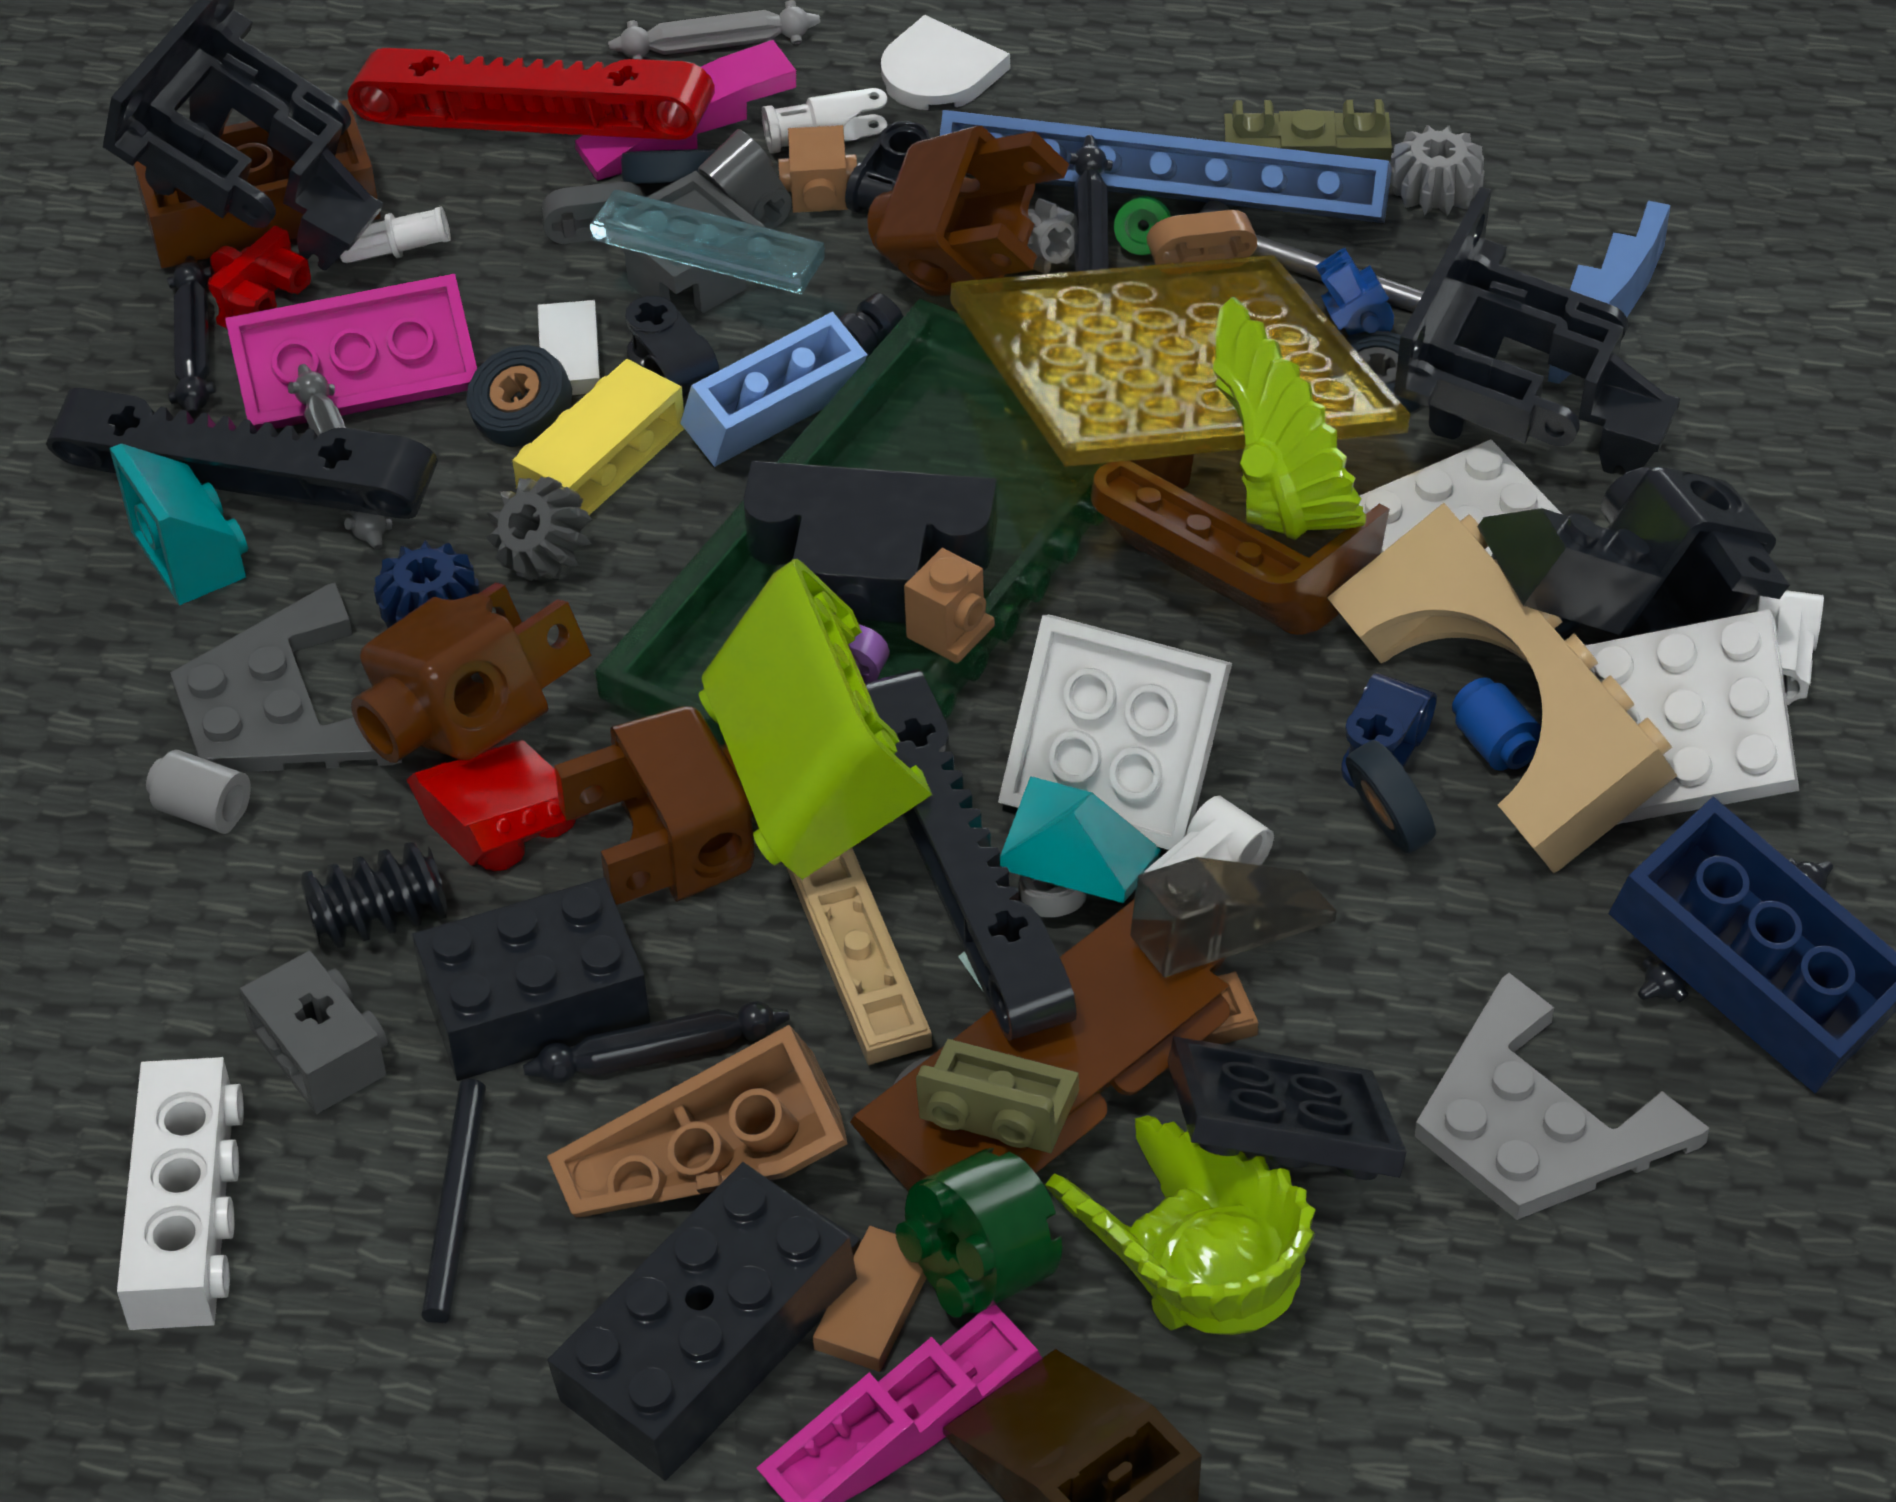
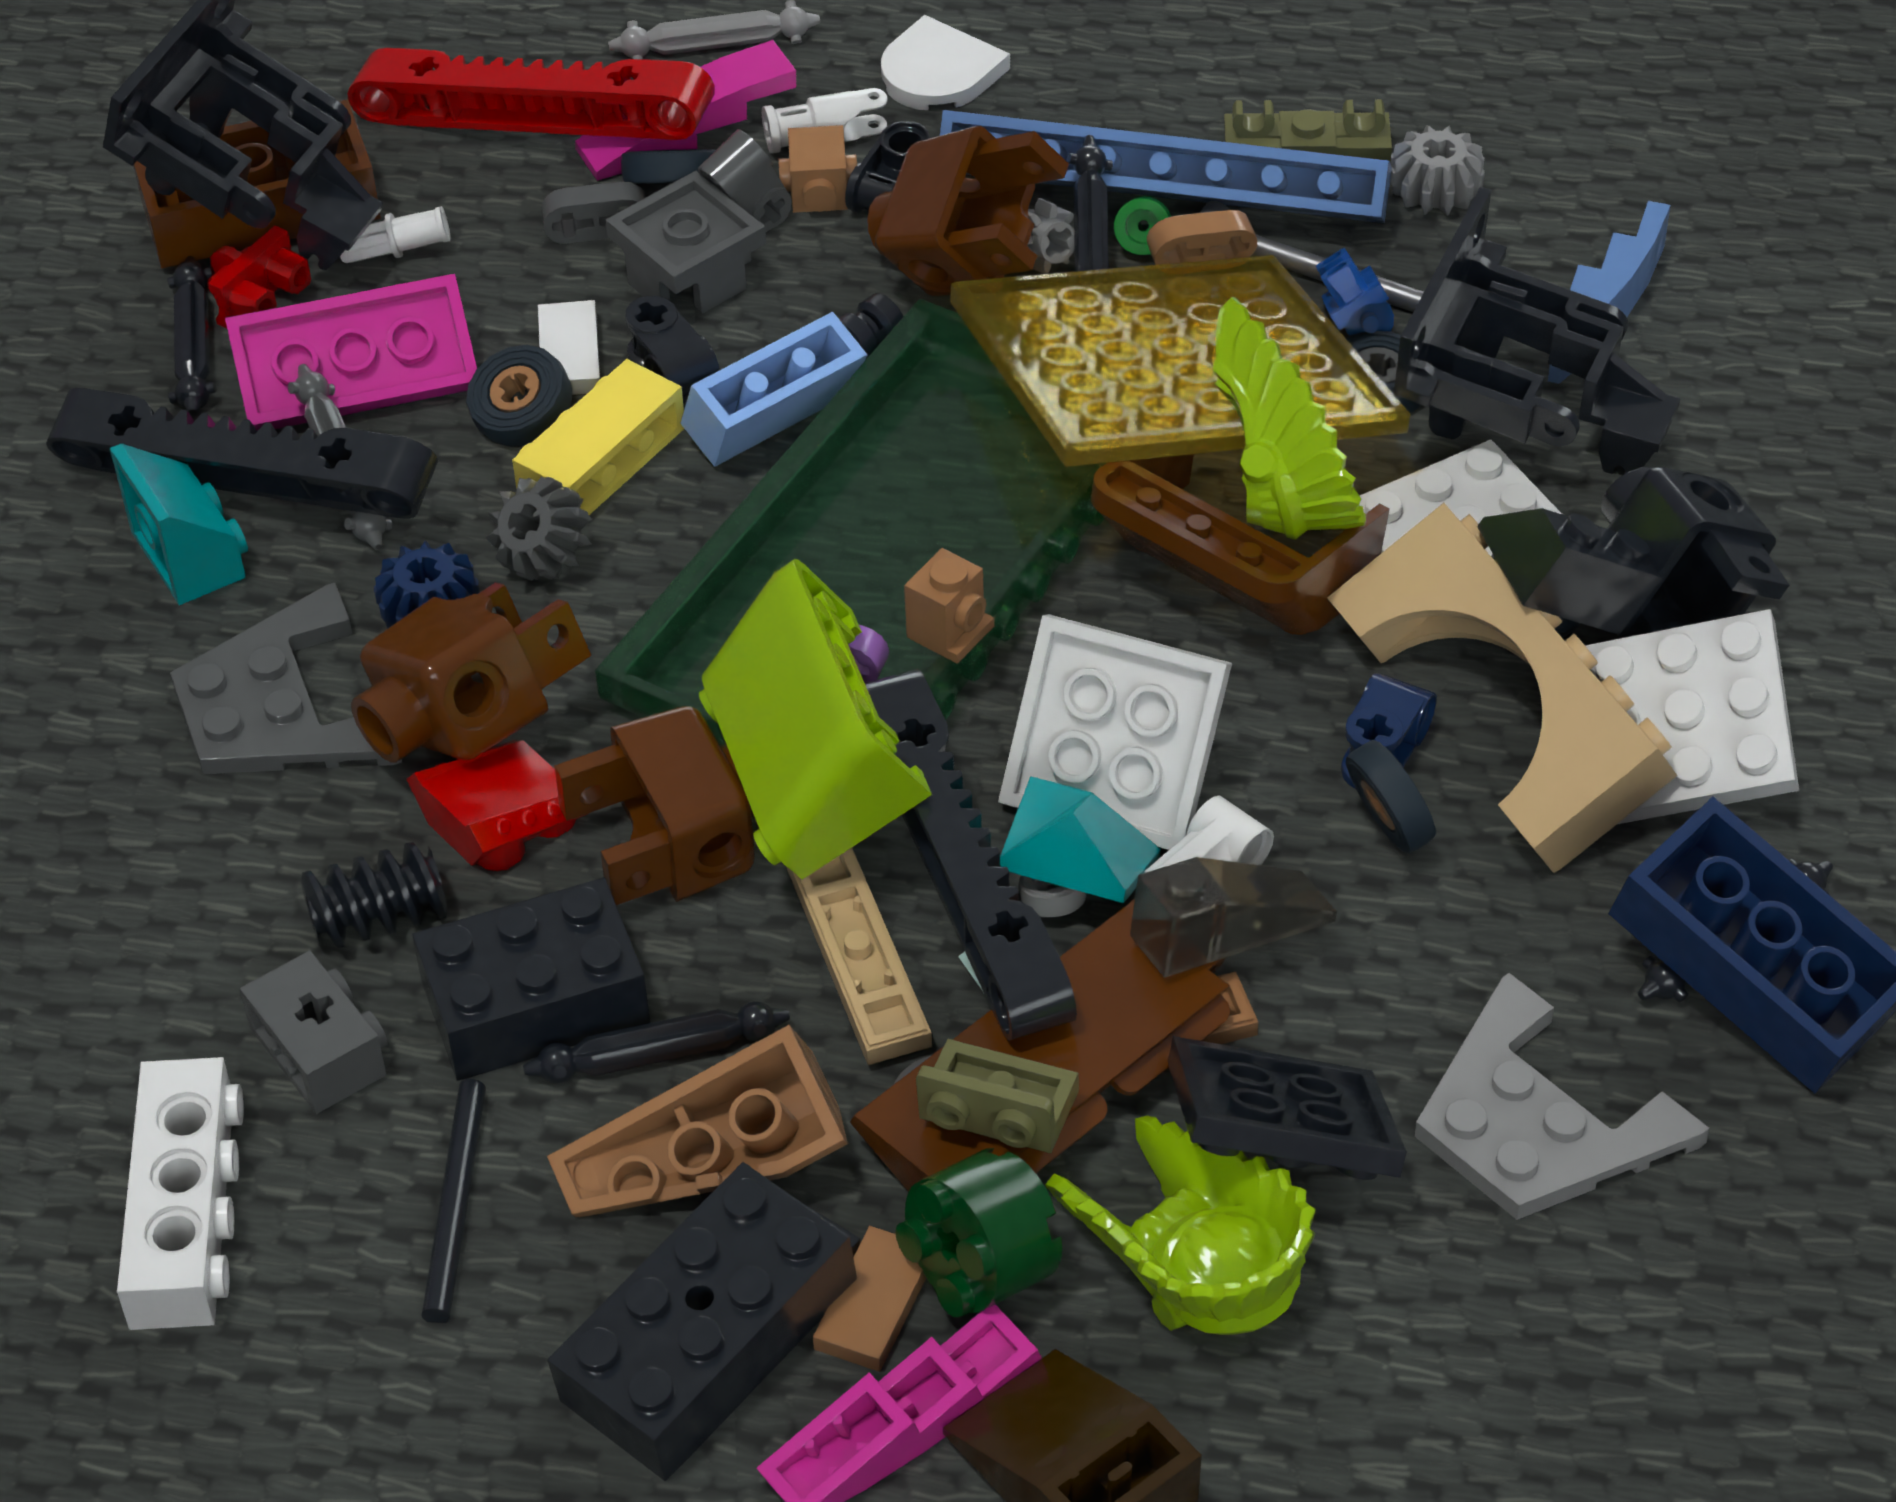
light grey brick [146,750,251,834] -> none
clear light blue tile [590,189,825,294] -> none
black brick [744,461,997,623] -> none
blue brick [1452,678,1541,771] -> none
white piece [1756,590,1824,705] -> none

